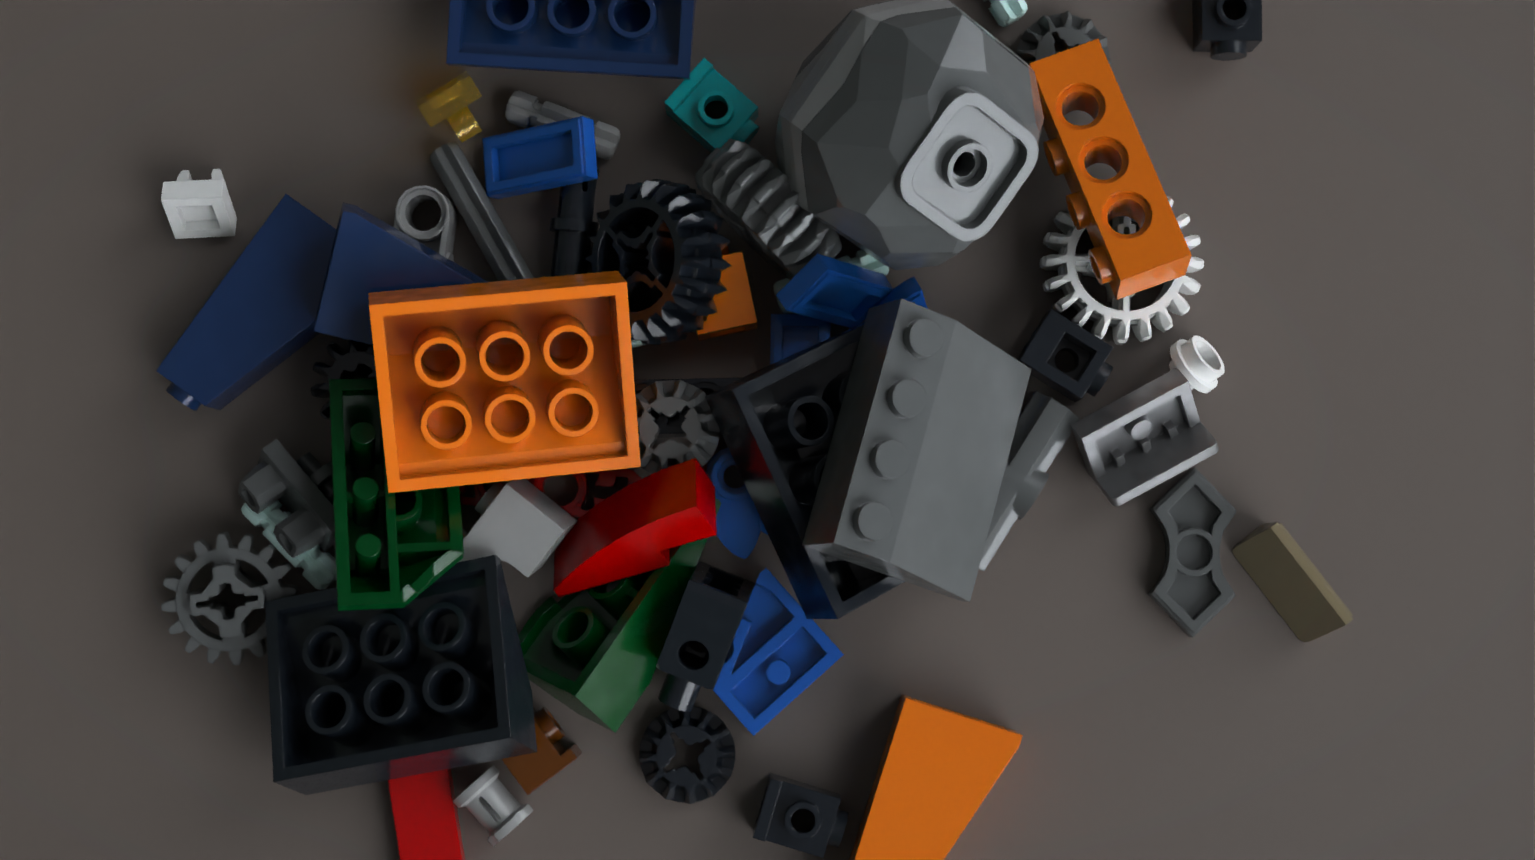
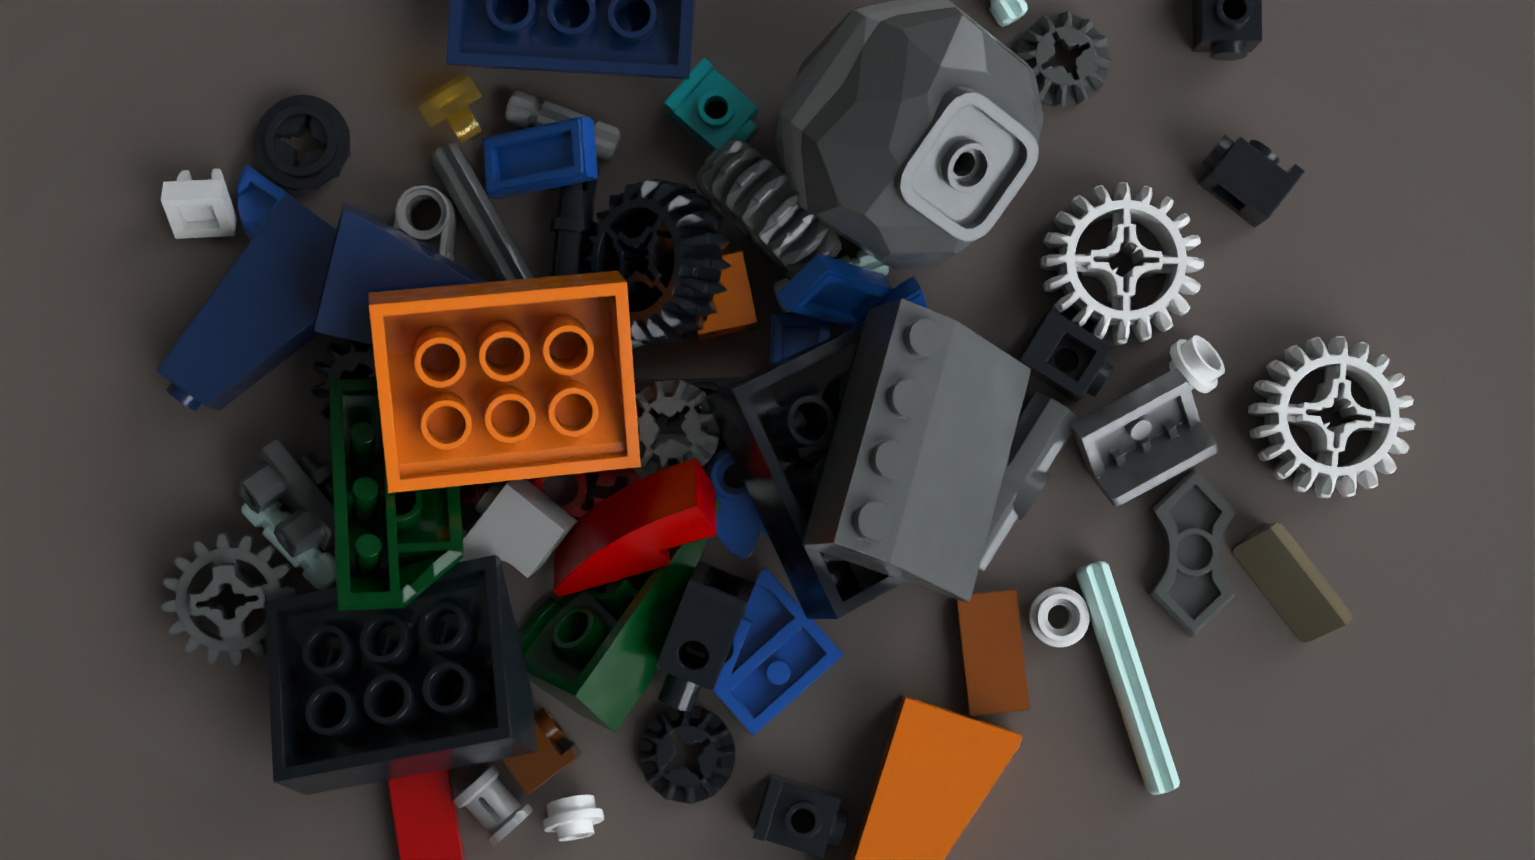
orange brick [1029,39,1192,300] -> none
none -> blue tile [236,164,298,240]
none -> black gear [255,95,351,191]
none -> white plate [543,795,604,841]
none -> dark orange tile [955,589,1030,716]
none -> white plate [1029,587,1090,647]
none -> light aqua axle [1076,561,1180,795]
none -> black brick [1199,135,1305,228]
none -> white gear [1248,336,1416,498]

